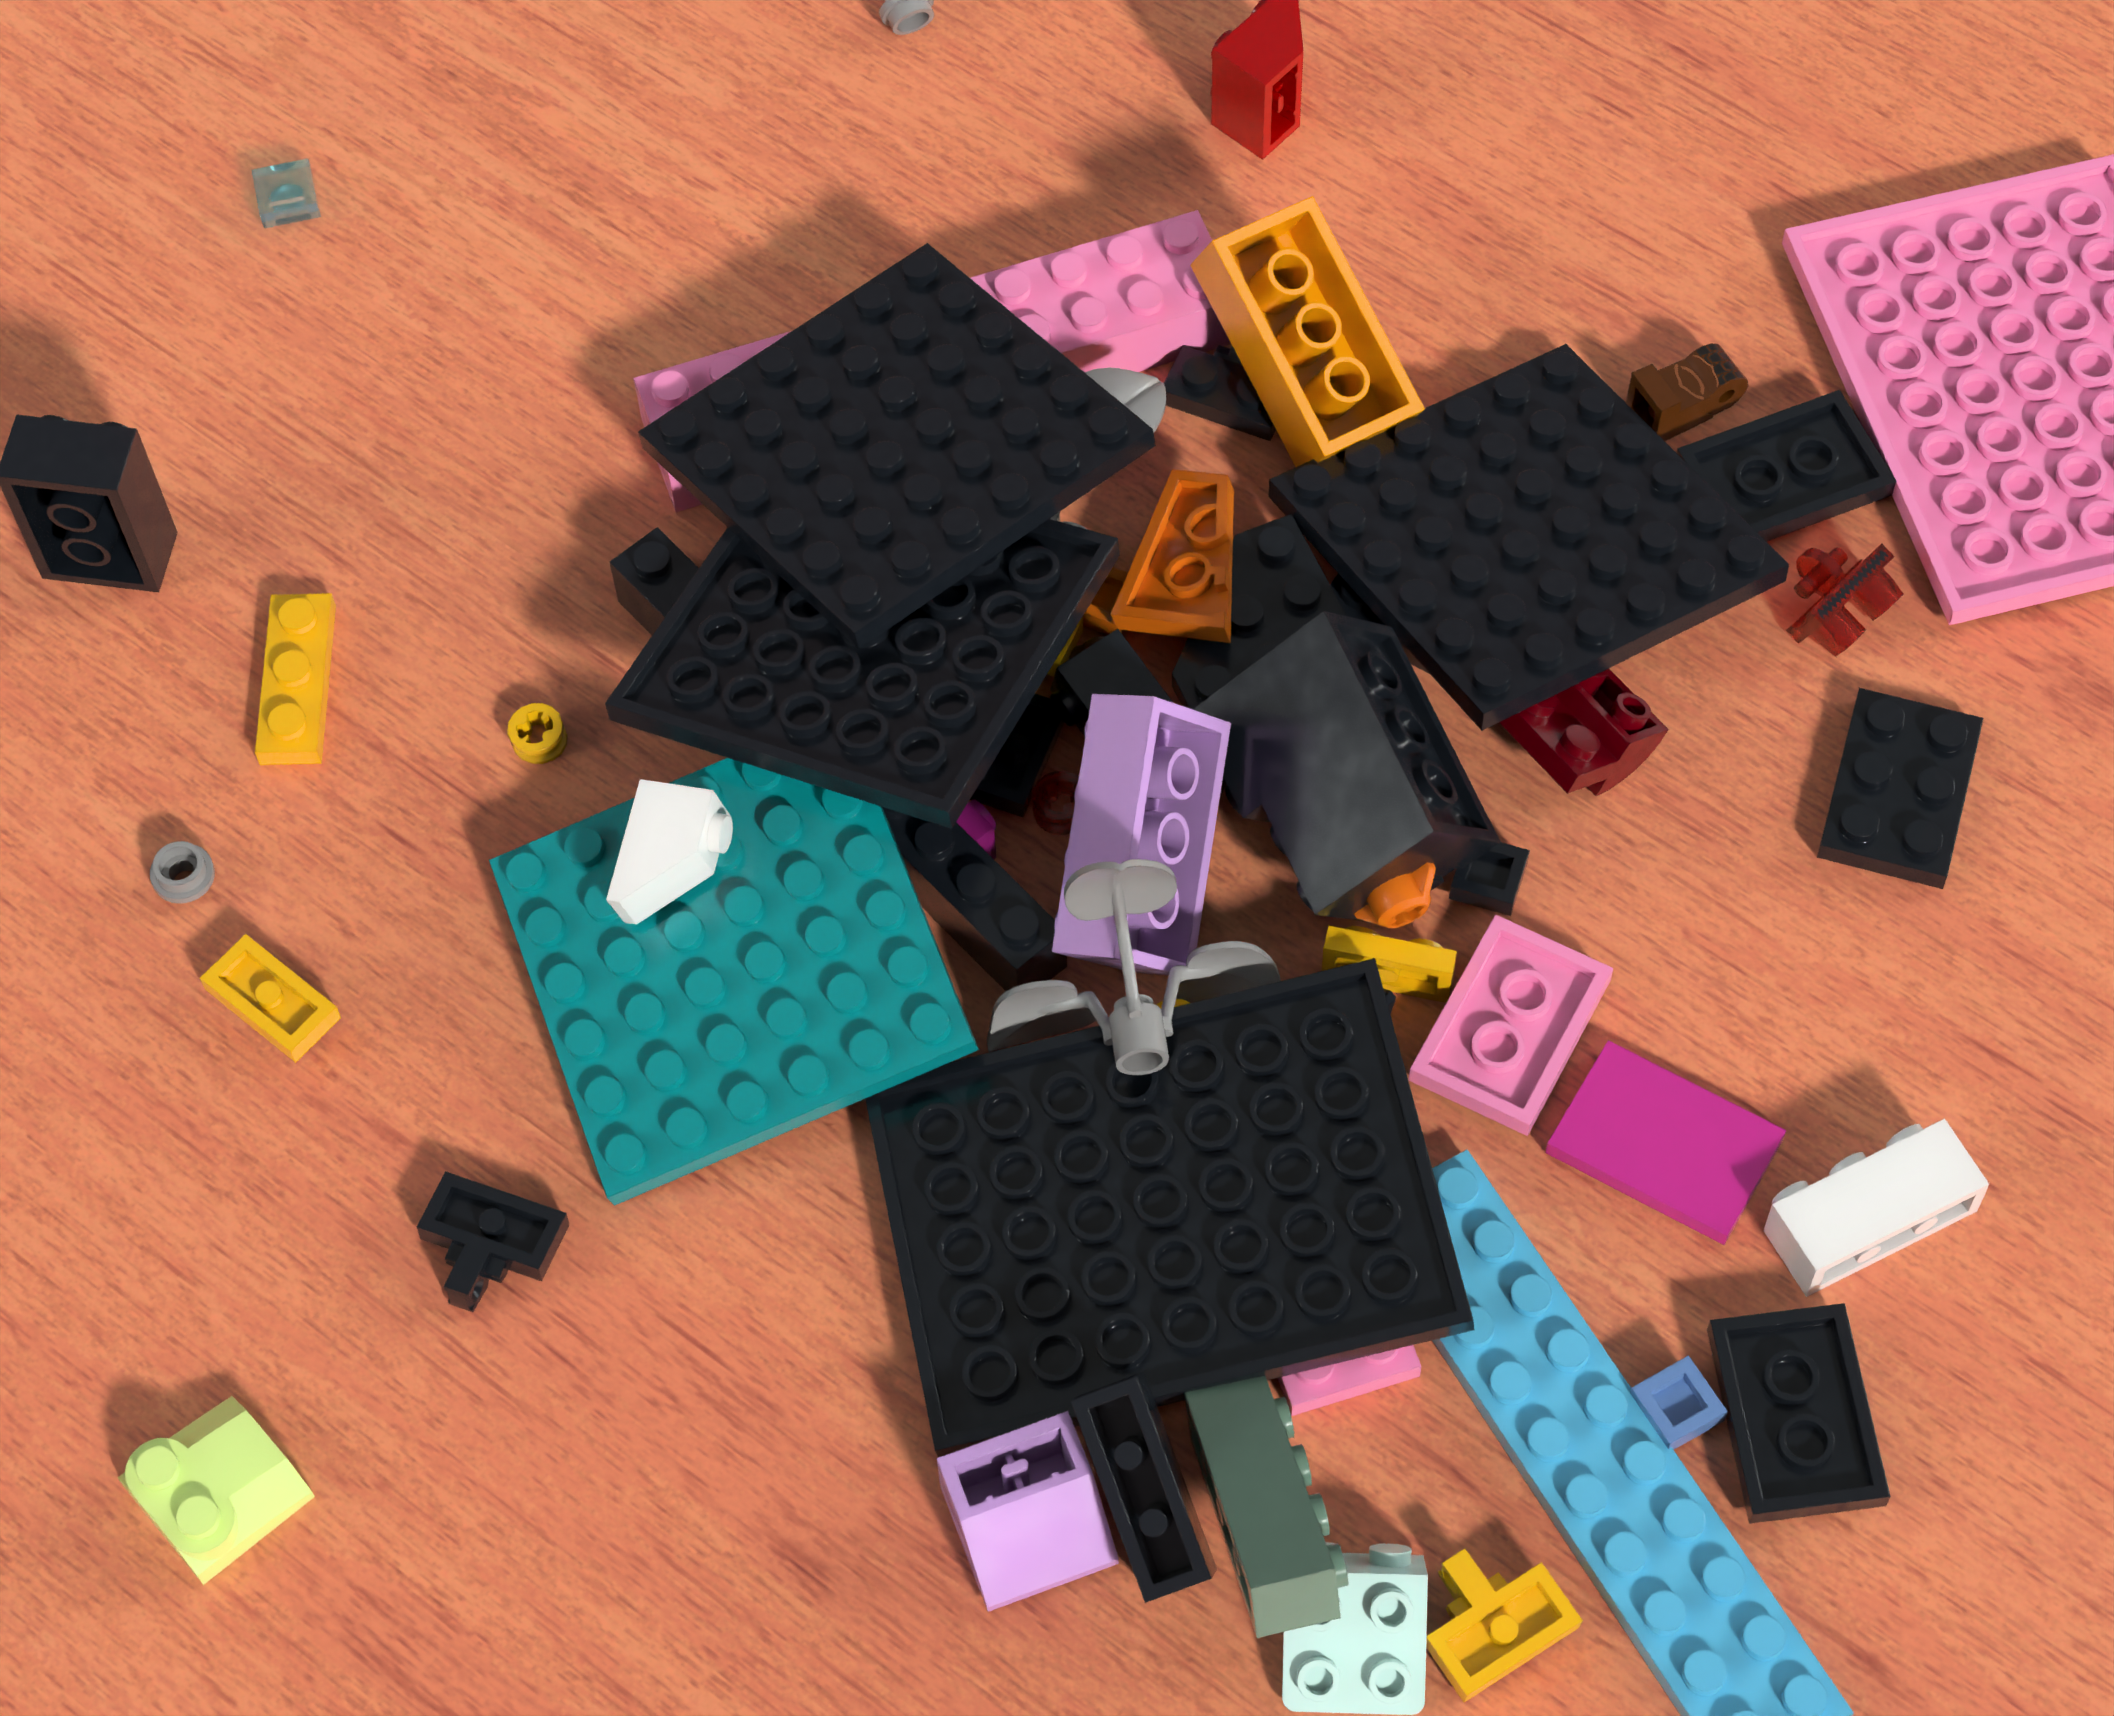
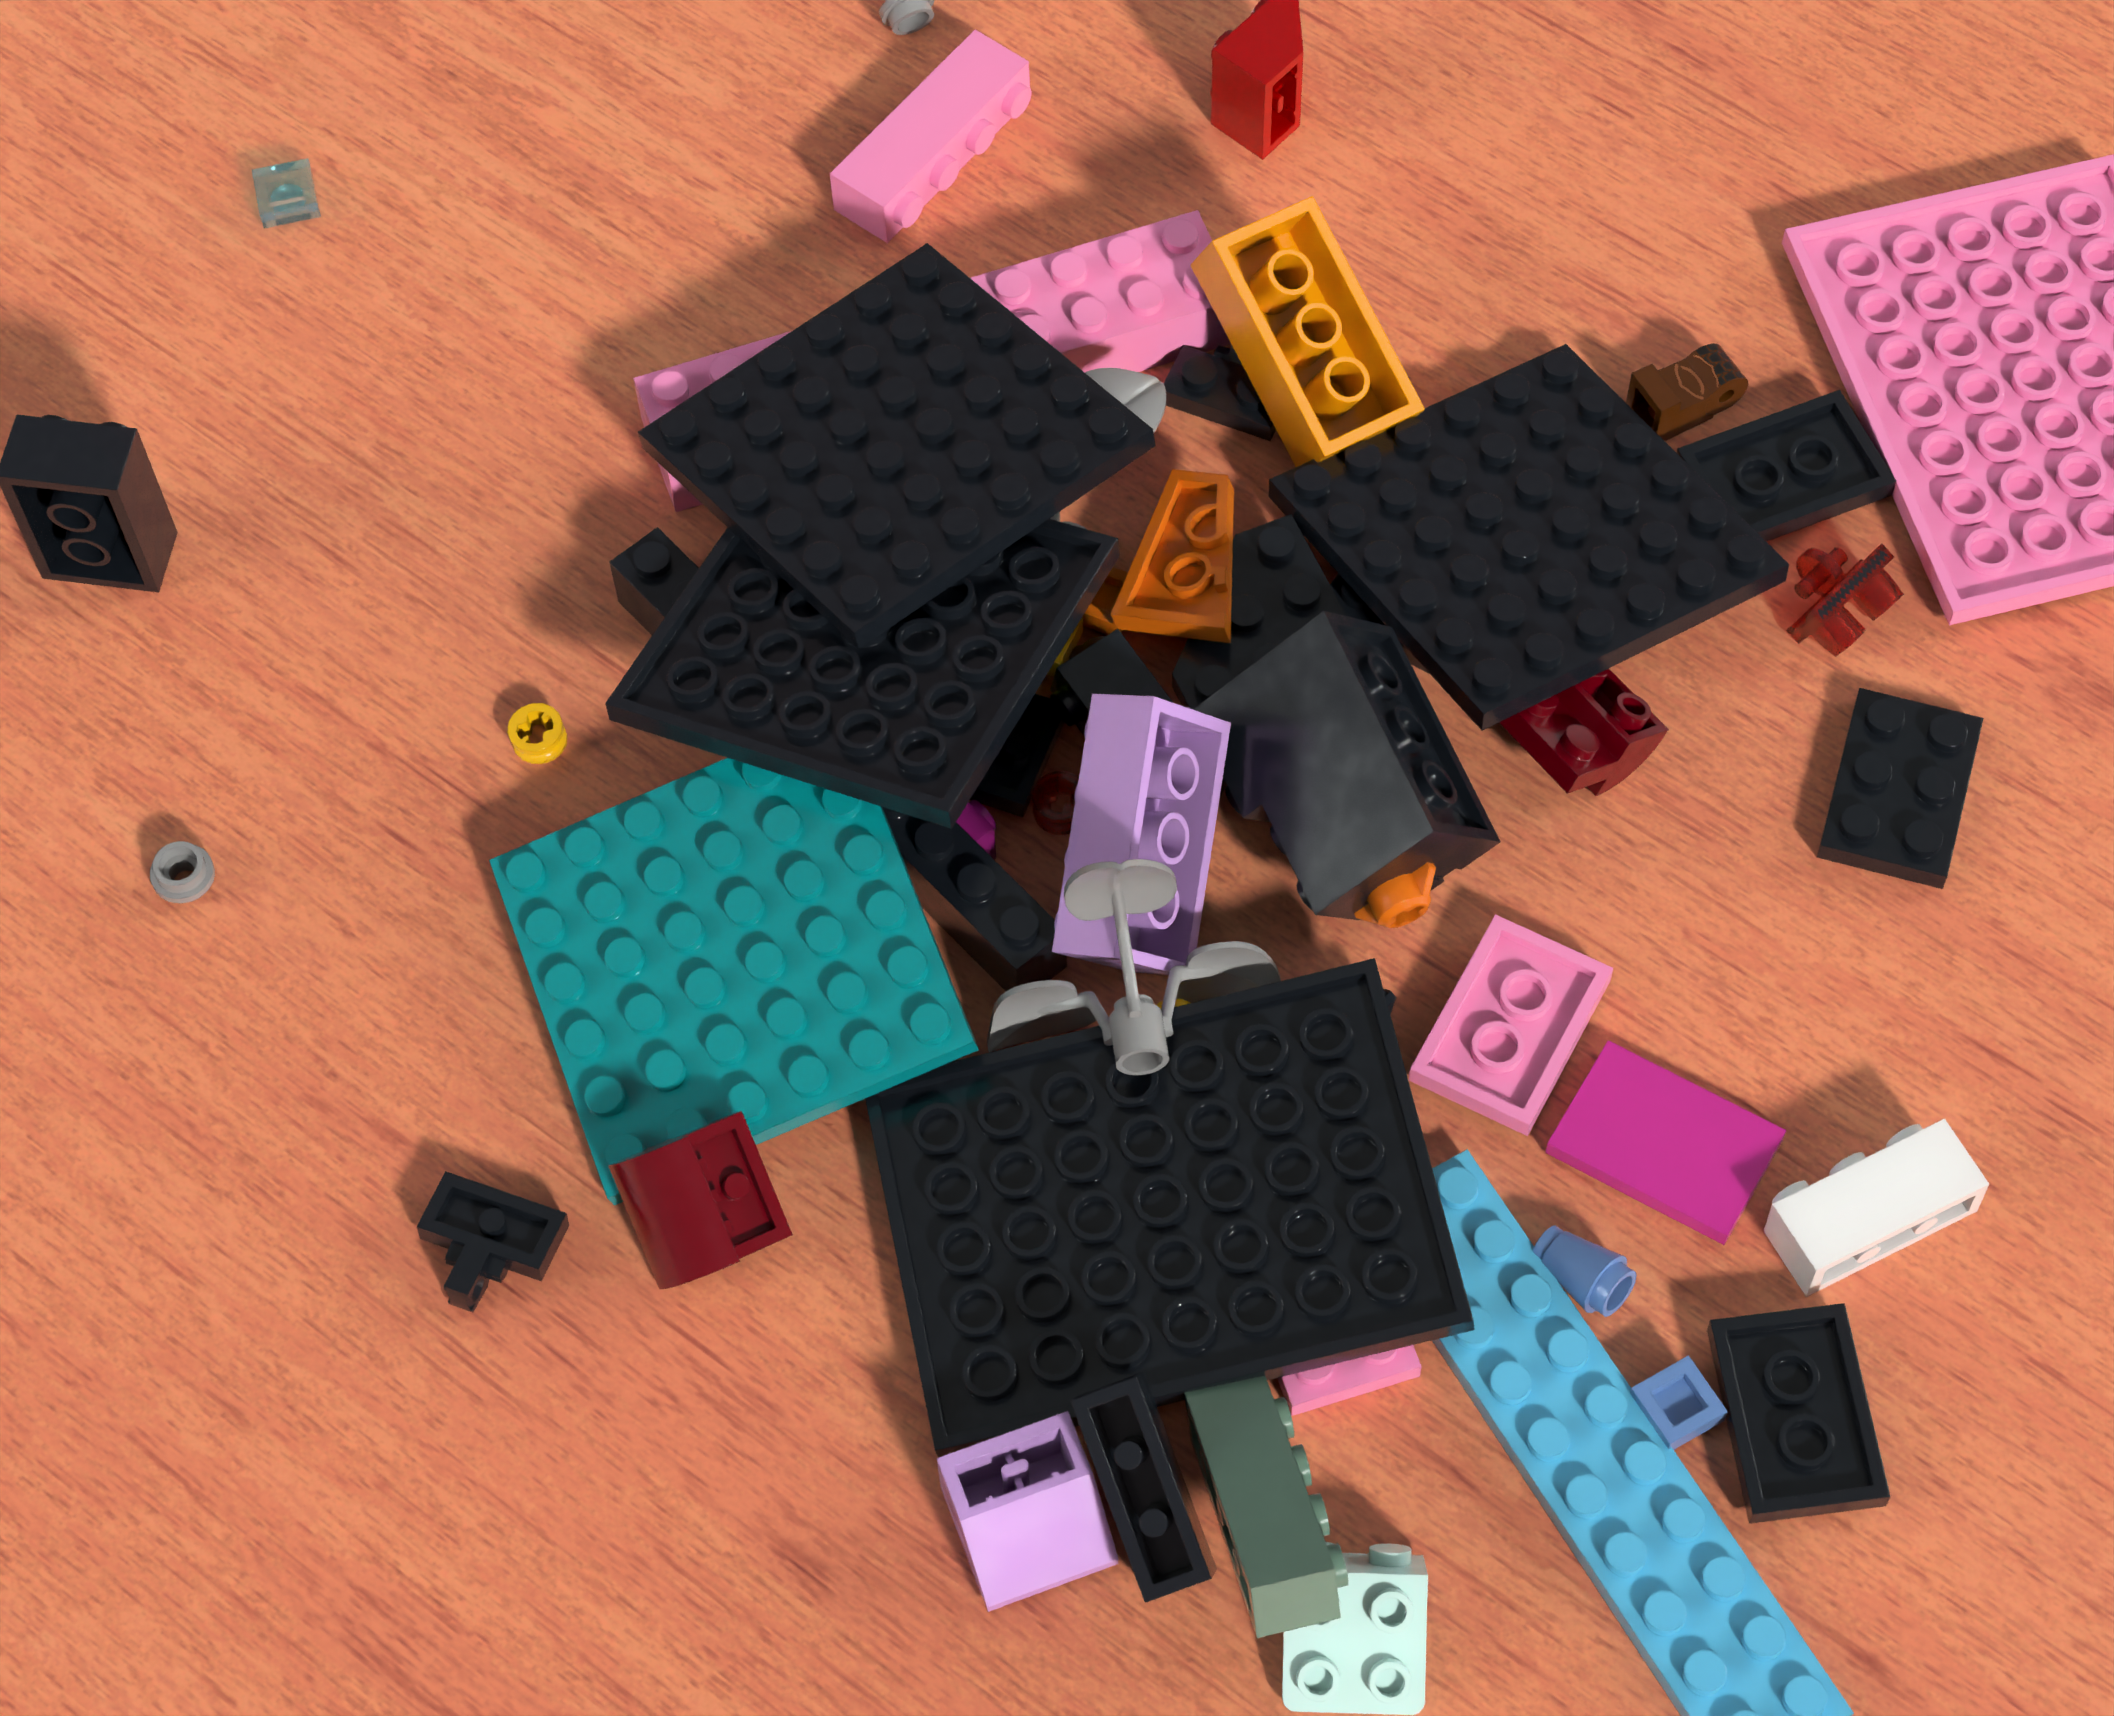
yellowish green slope [118,1396,315,1585] -> none
yellow plate [200,934,341,1063] -> none
yellow plate [255,593,336,765] -> none
white slope [606,779,733,925] -> none
yellow plate [1322,925,1457,1003] -> none
yellow hinge [1426,1548,1583,1703] -> none
black plate [1449,842,1530,916] -> none
none -> dark red brick [608,1111,793,1289]
none -> bright pink brick [830,29,1031,243]
none -> medium blue cone [1533,1225,1636,1317]

